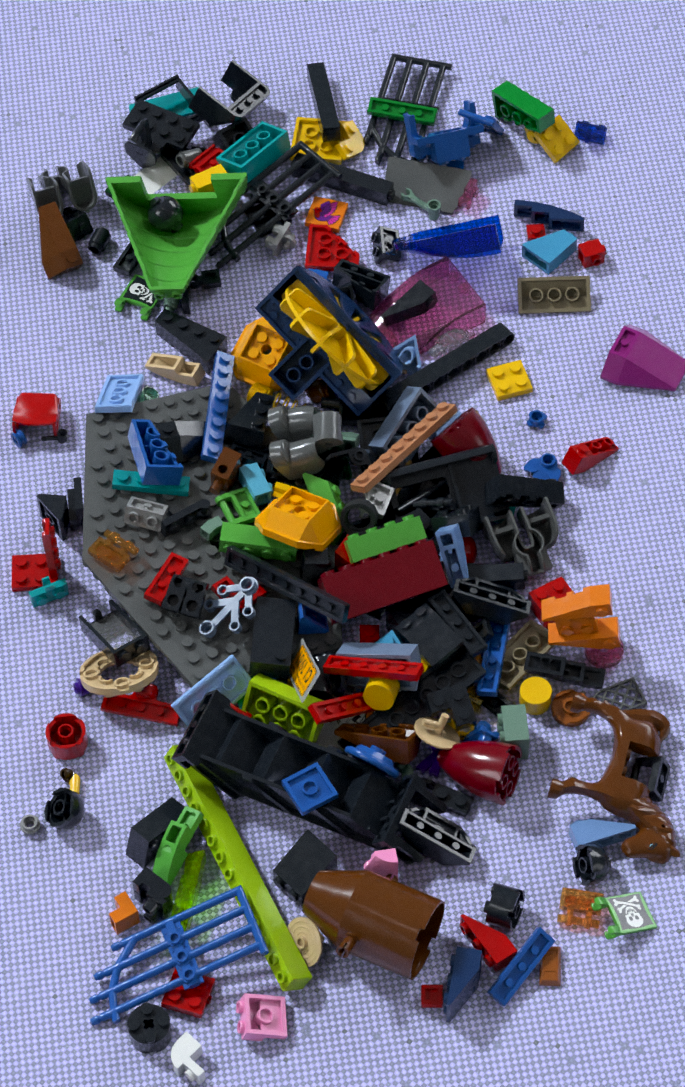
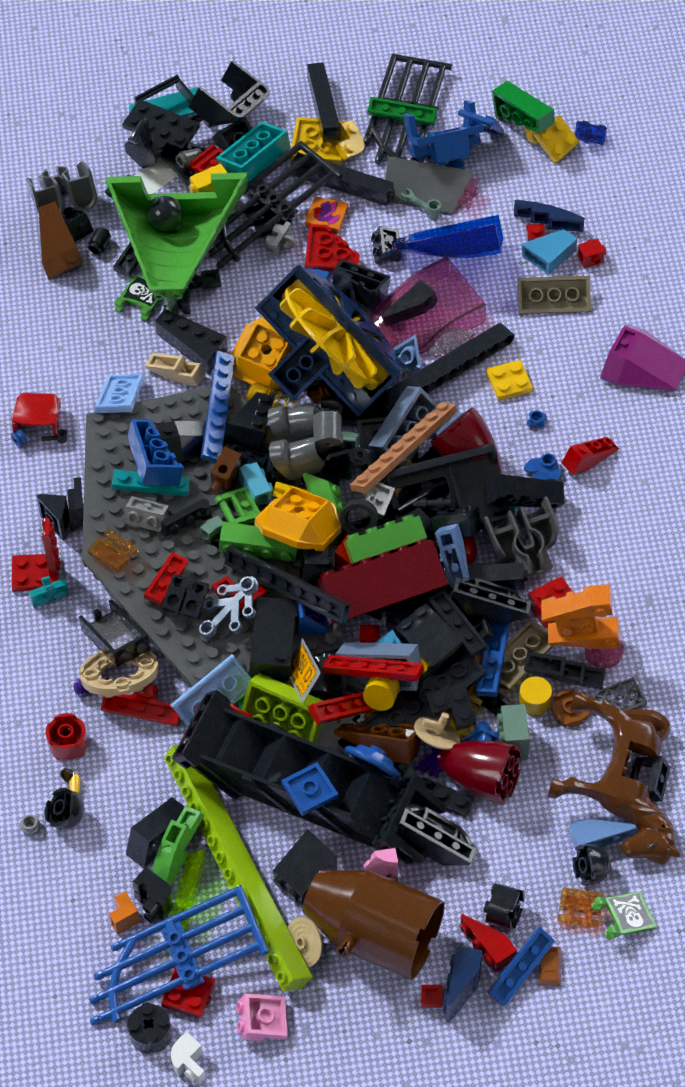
clear green wheel [136,386,159,403] -> none

